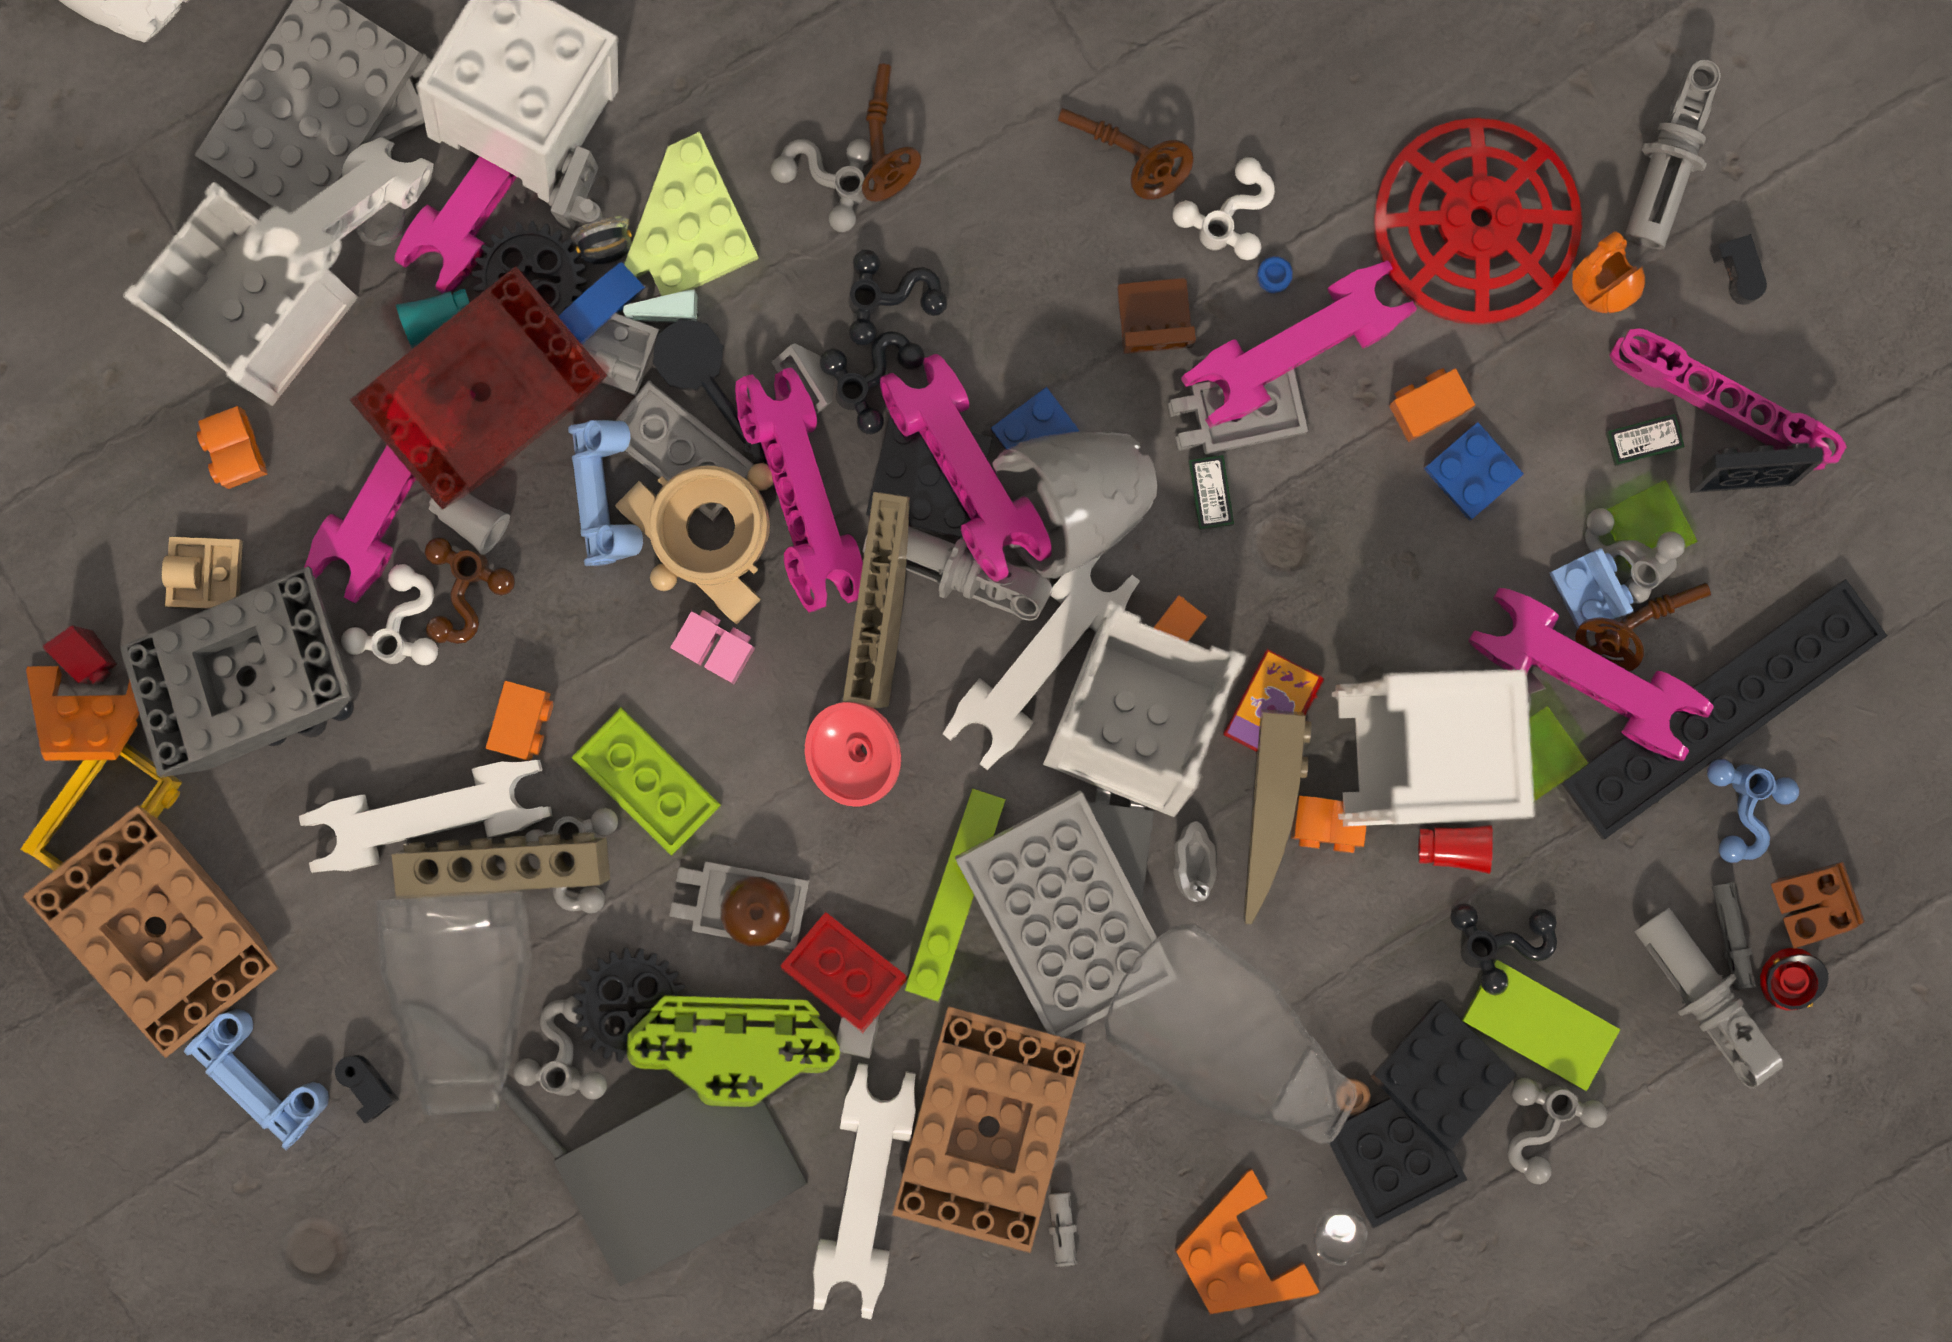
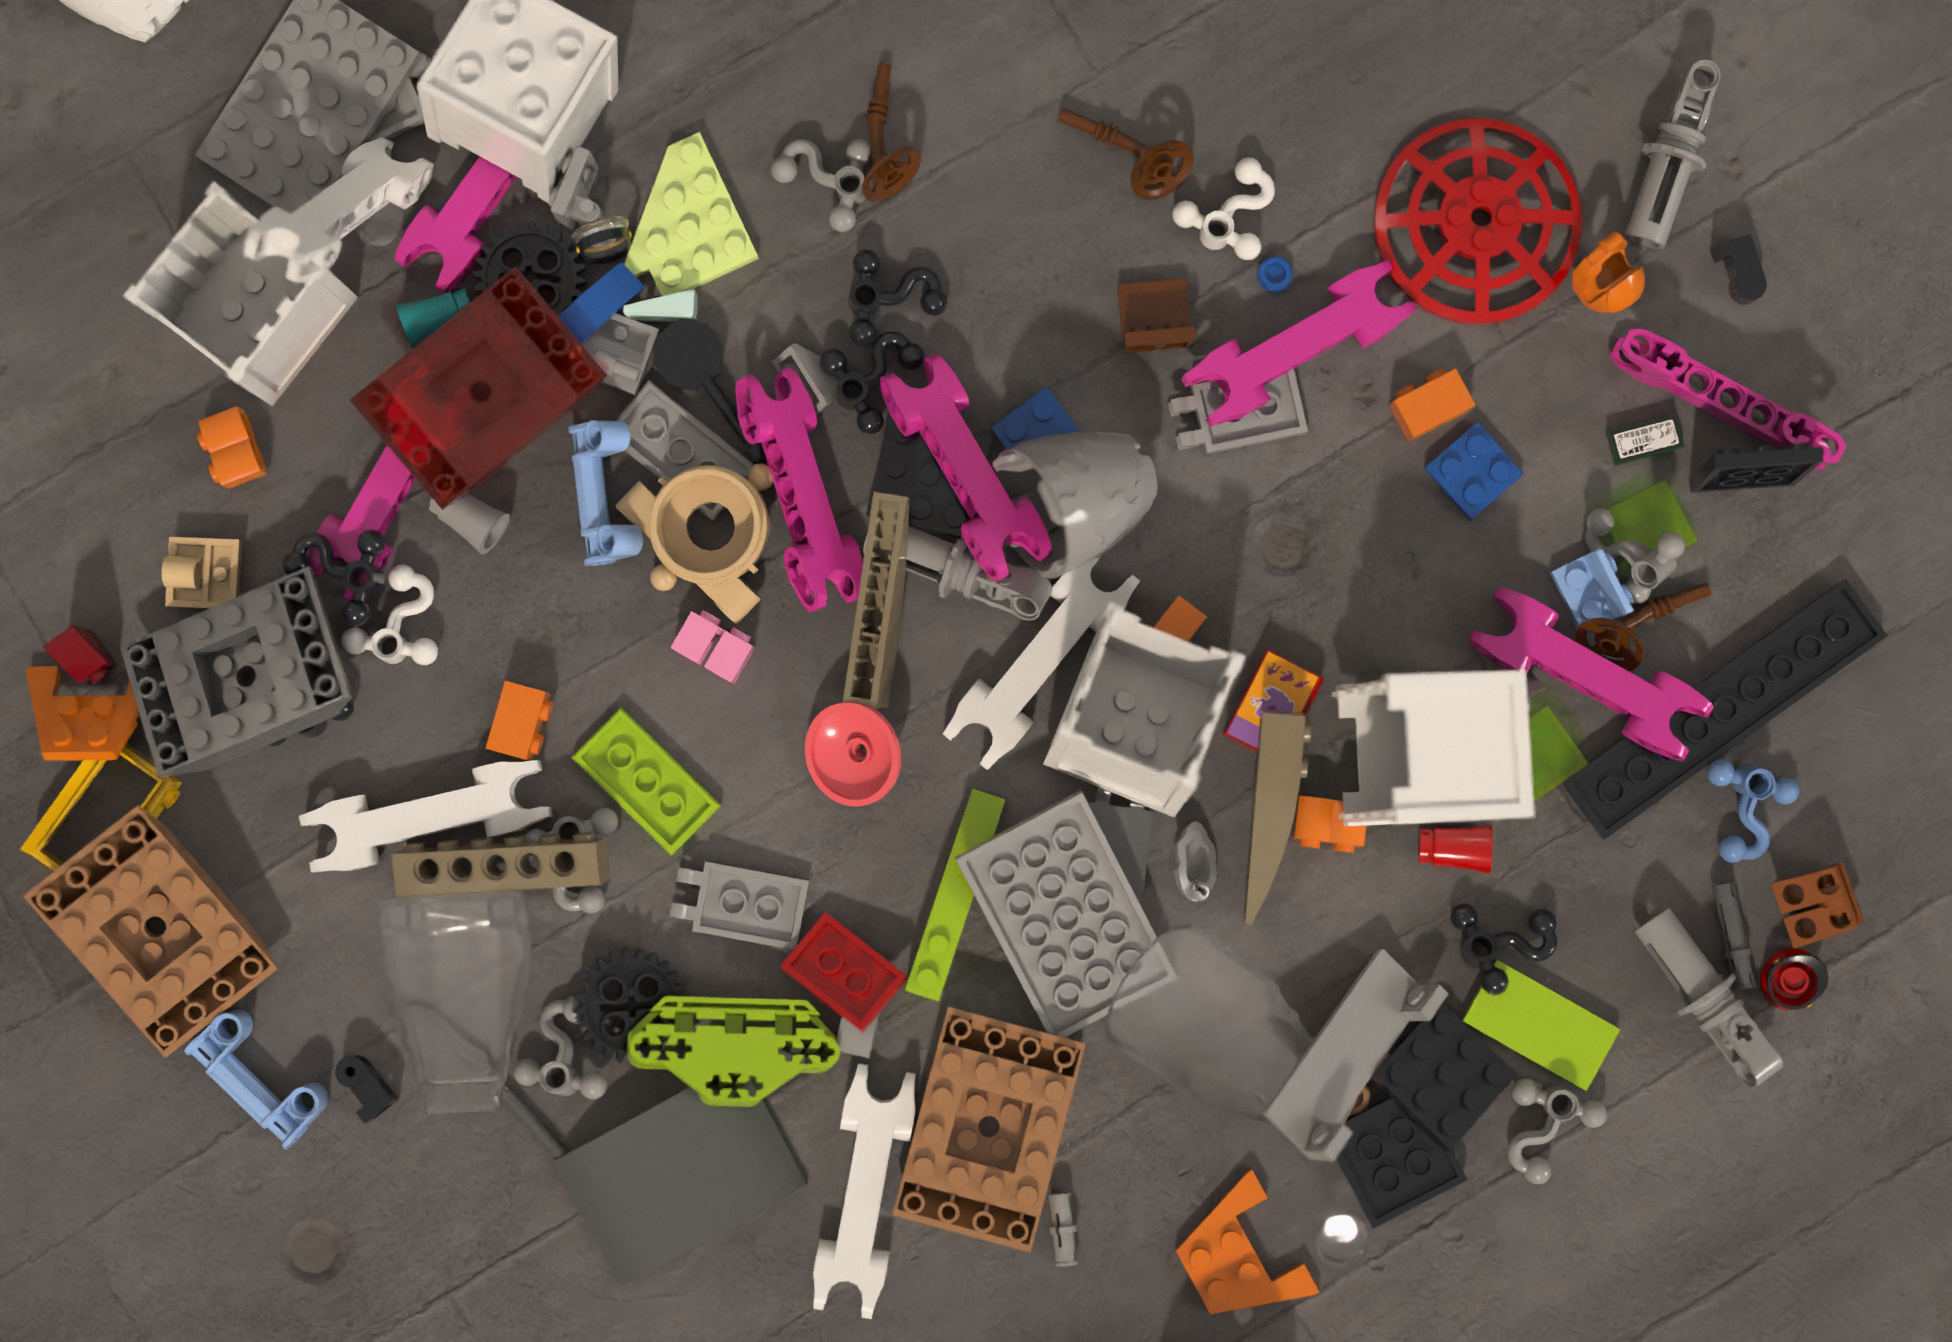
reddish brown piece [425,537,515,644] -> none
reddish brown cylinder [720,876,790,947] -> none
tile [1188,455,1234,530] -> none
none -> black piece [283,529,385,626]
none -> light grey bracket [1263,949,1448,1161]

